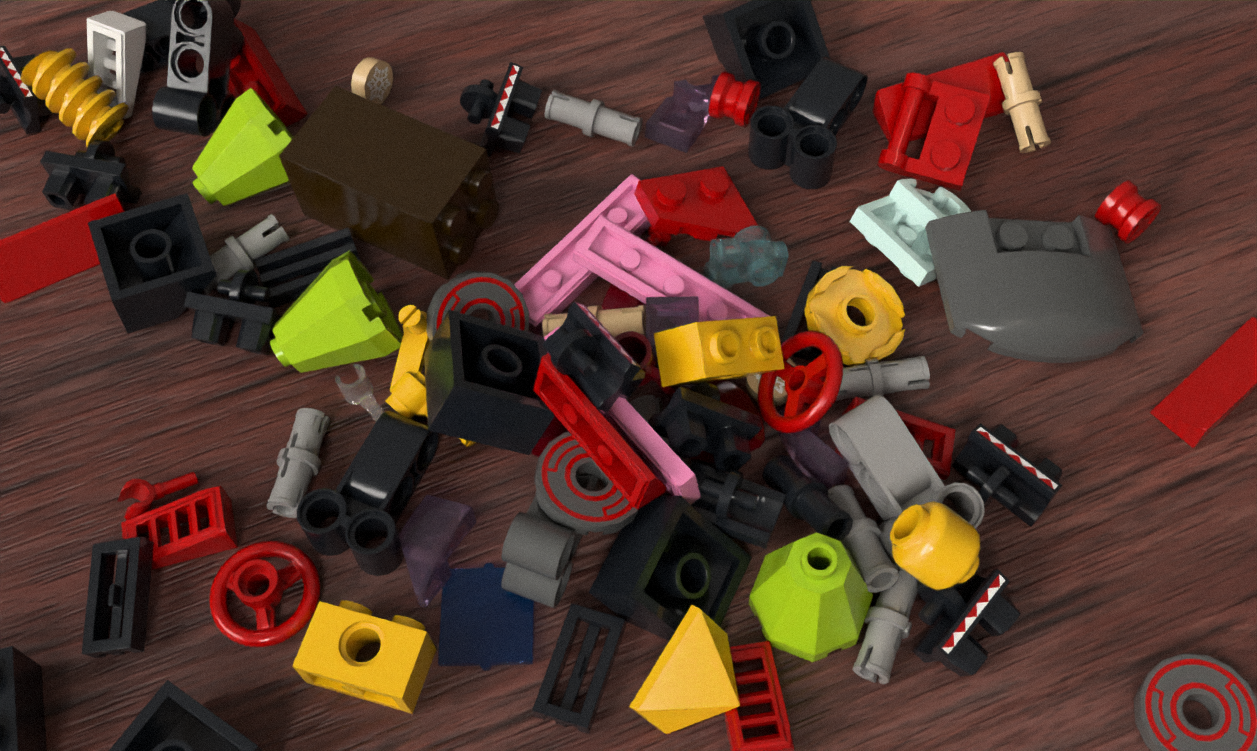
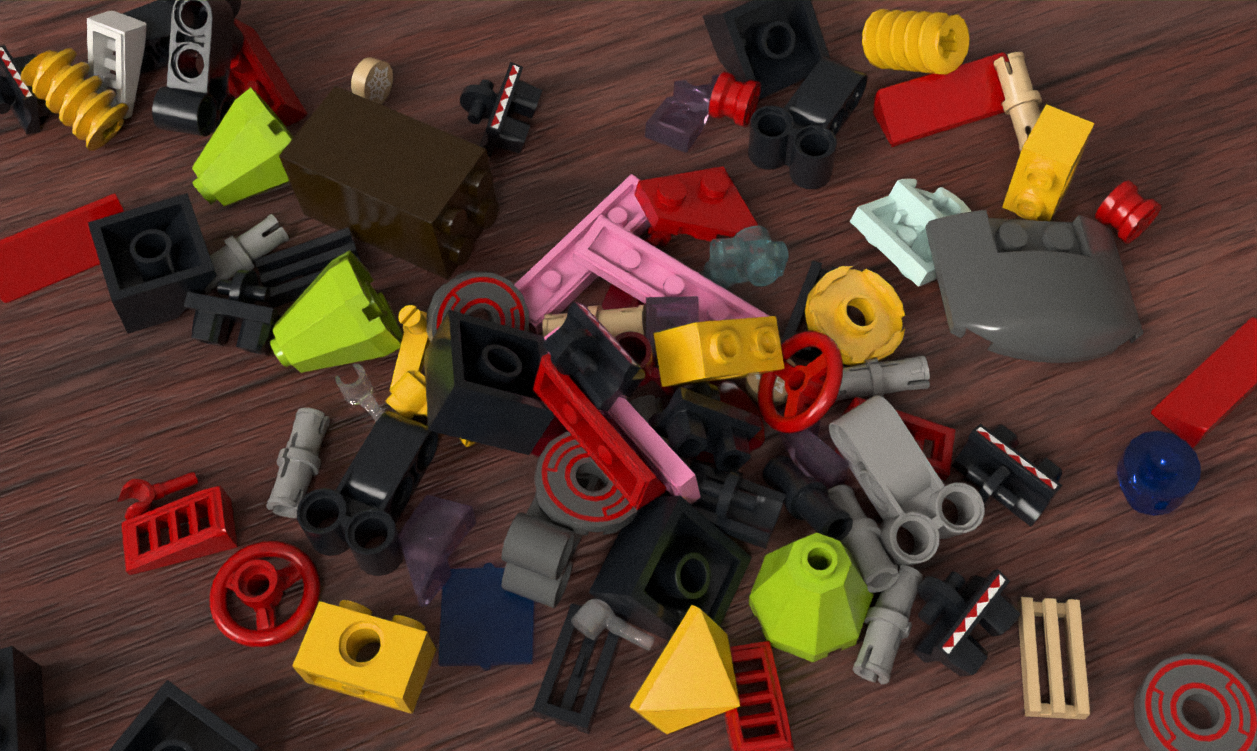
black hips [40,139,142,210] -> none
black tile [81,537,154,658] -> none
light grey pin [545,90,643,147] -> none
red plate [877,73,991,191] -> none
yellow head [890,501,980,590] -> none
none -> clear hand [571,599,655,651]
none -> yellow piece [862,9,970,75]
none -> yellow brick [1002,104,1095,221]
none -> tan tile [1017,597,1090,720]
none -> clear blue piece [1117,431,1201,516]

